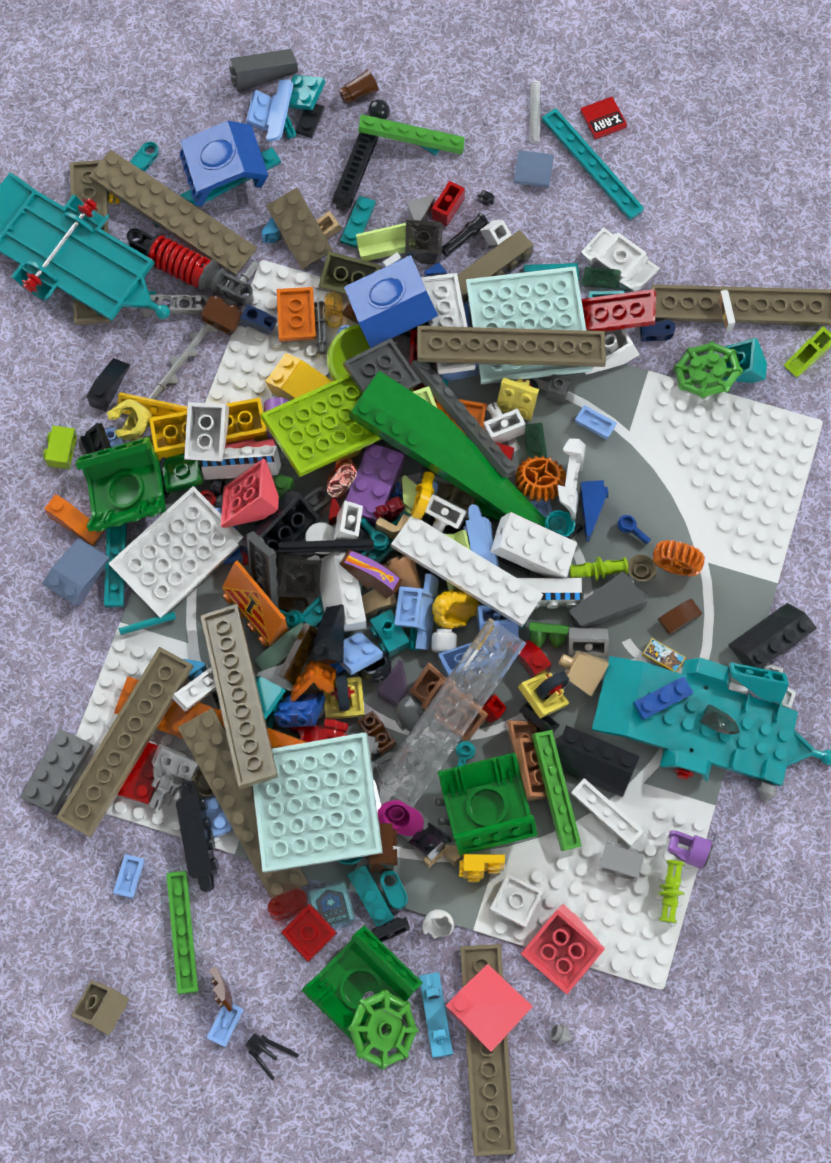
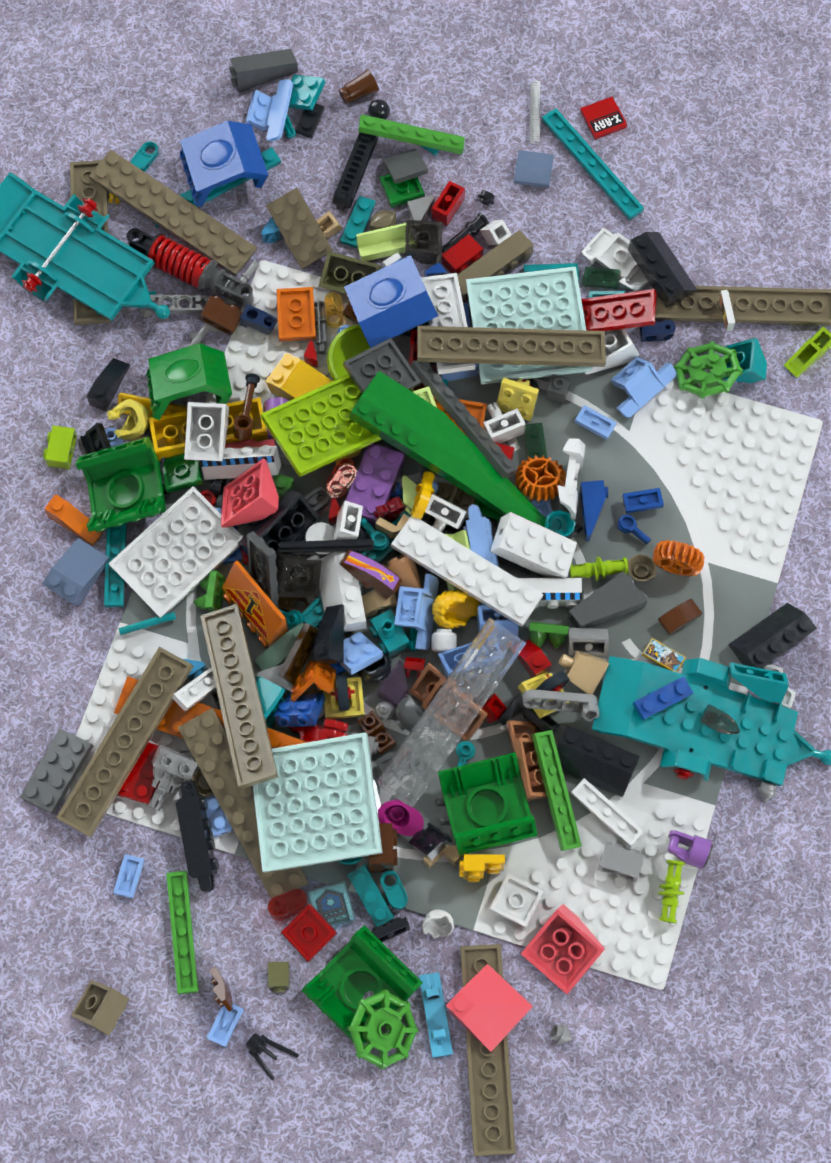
none -> green panel [146,343,232,420]
none -> bright green tile [193,571,226,612]
none -> reddish brown piece [233,373,260,441]
none -> olive brick [268,961,290,993]
none -> red slope [304,340,318,368]
none -> dark tan hat [369,210,397,231]
none -> light grey plate [375,701,395,721]
none -> green plate [379,174,425,208]
none -> dark grey slope [382,149,428,184]
none -> red tile [404,657,425,678]
none -> red brick [441,234,483,275]
none -> black piece [498,693,523,726]
none -> light grey beam [522,690,599,721]
none -> light blue plate [611,357,676,418]
none -> blue plate [622,488,664,514]
none -> black slope [628,232,697,308]

